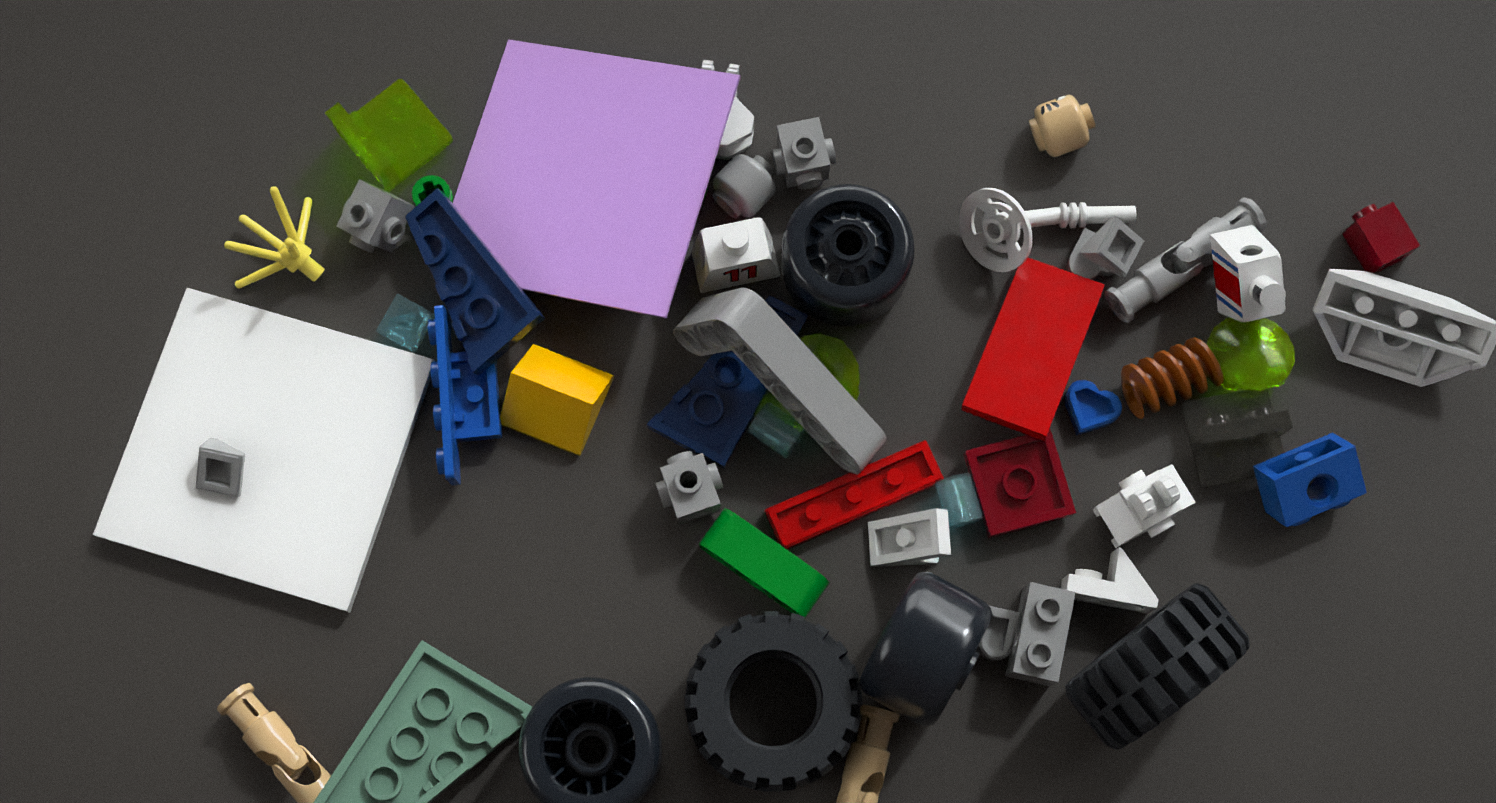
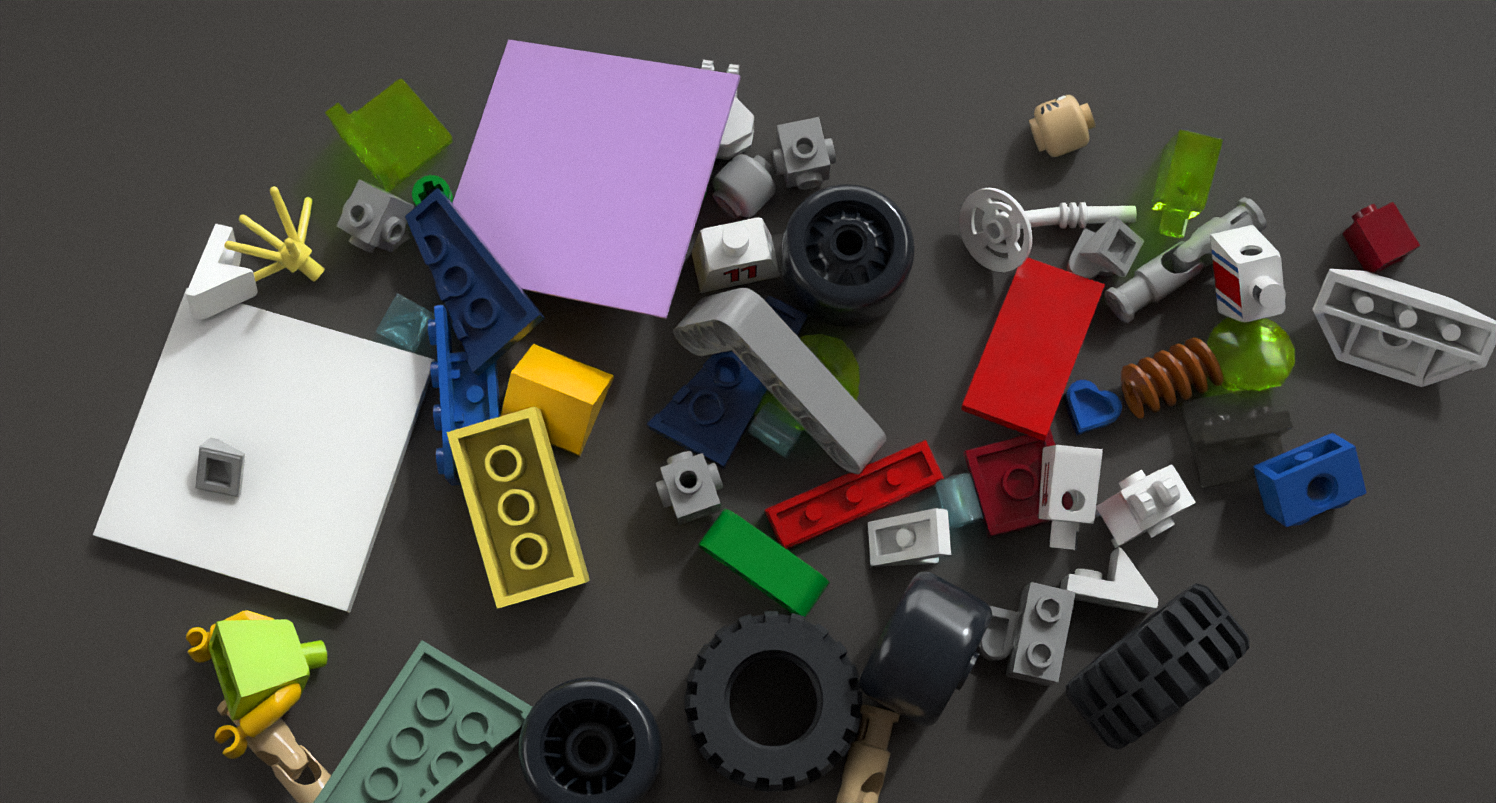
none -> white slope [186,224,258,320]
none -> torso [186,610,327,759]
none -> light yellow brick [446,407,590,609]
none -> white torso [1039,445,1103,550]
none -> clear neon green torso [1151,129,1223,238]

